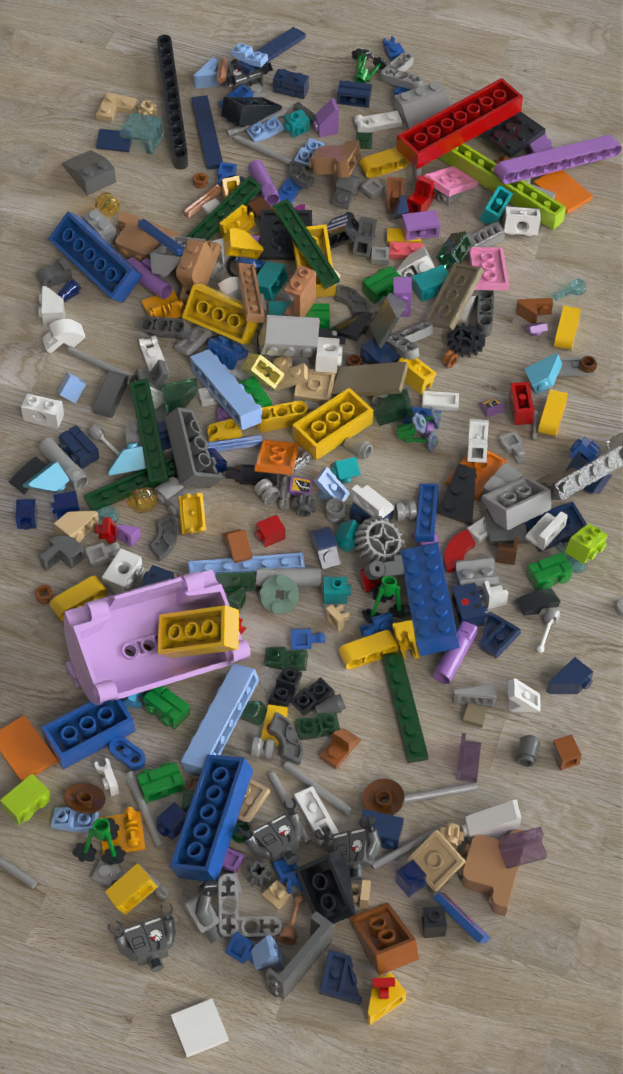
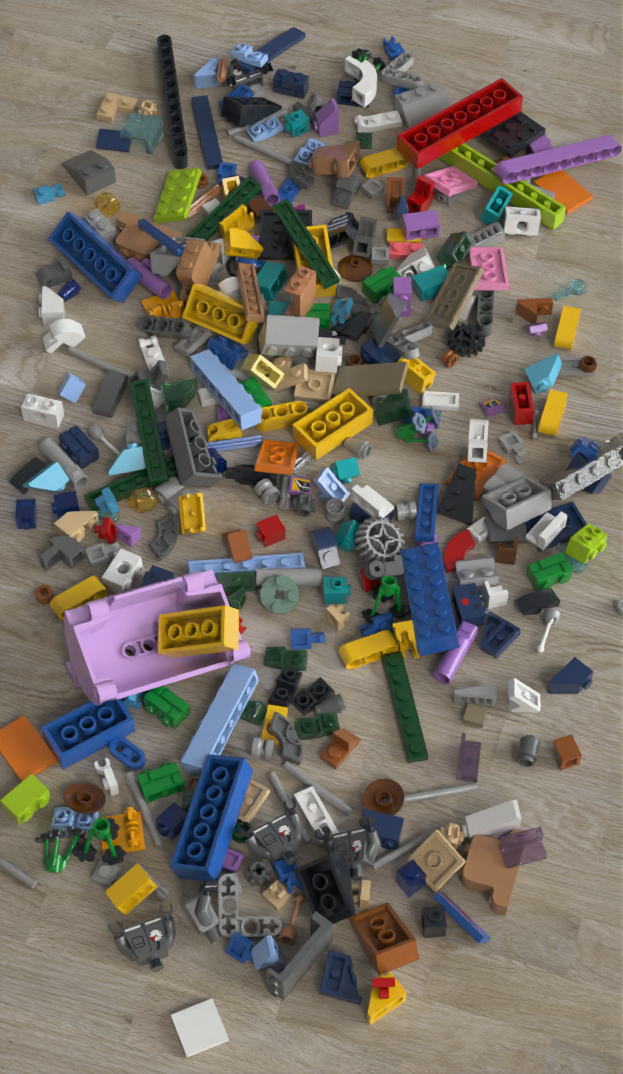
none -> dark azure plate [33,184,65,205]
none -> plant [35,827,87,873]
none -> dark azure tile [95,487,120,514]
none -> lime plate [153,167,202,223]
none -> light grey cone [310,93,325,114]
none -> dark azure plate [330,297,354,325]
none -> reddish brown dish [338,255,373,282]
none -> white arch [345,56,377,107]

